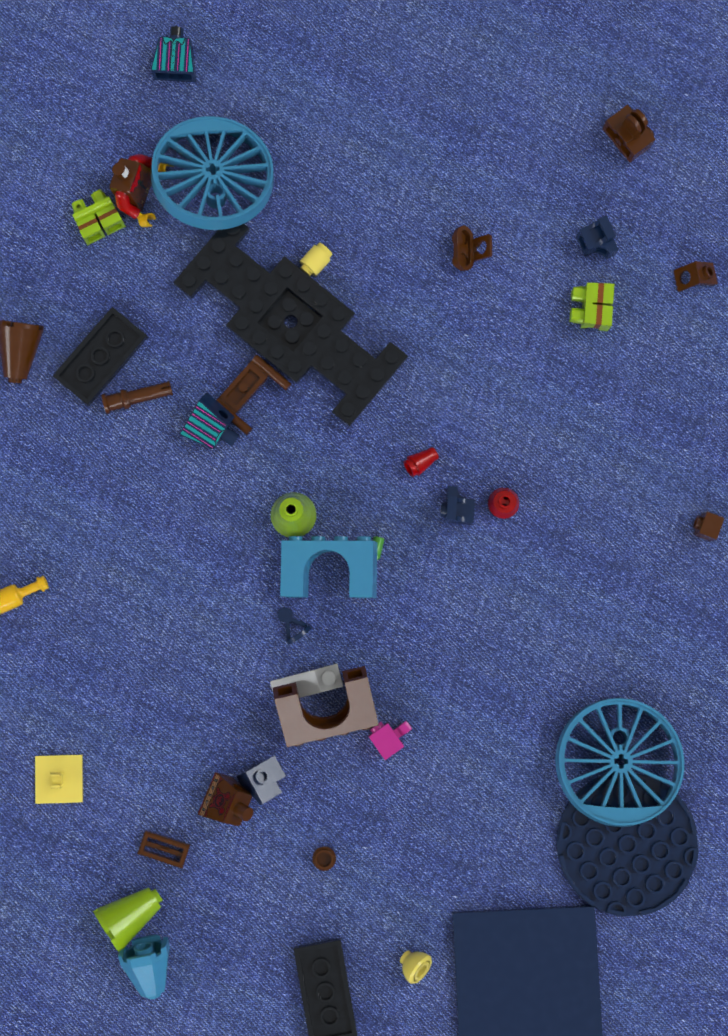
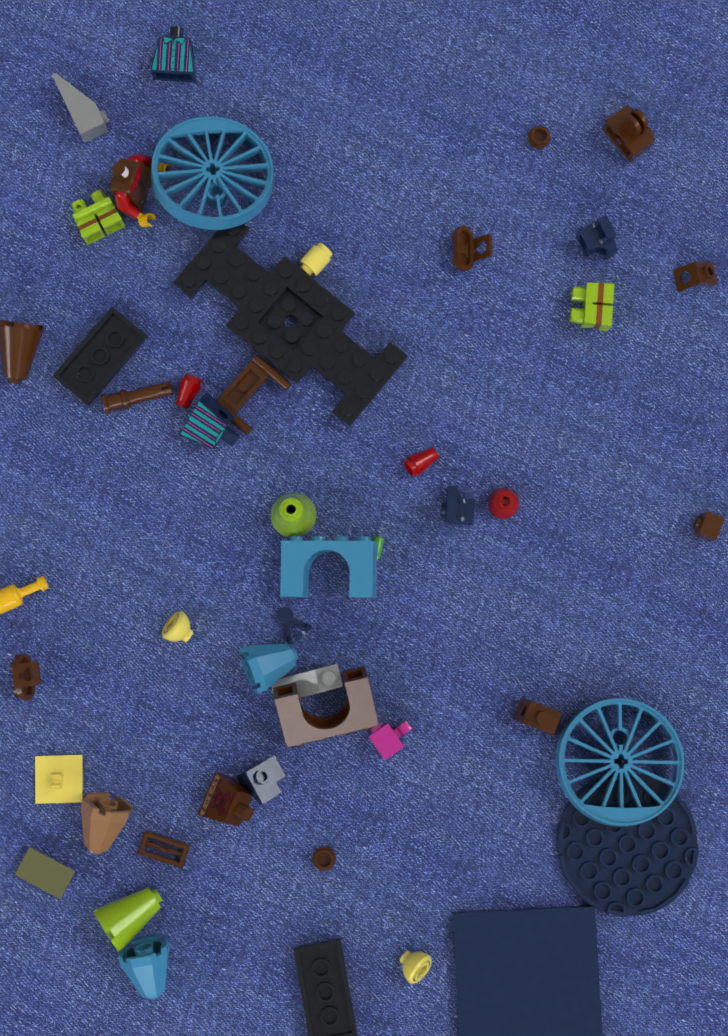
none -> reddish brown bracket [10,653,41,701]
none -> olive piece [15,847,75,899]
none -> light grey slope [52,73,109,143]
none -> medium nougat cone [81,792,133,854]
none -> light yellow brick [162,611,193,642]
none -> red cone [176,373,203,409]
none -> dark azure cone [238,644,299,694]
none -> reddish brown torso [513,697,562,735]
none -> reddish brown plate [528,126,551,149]

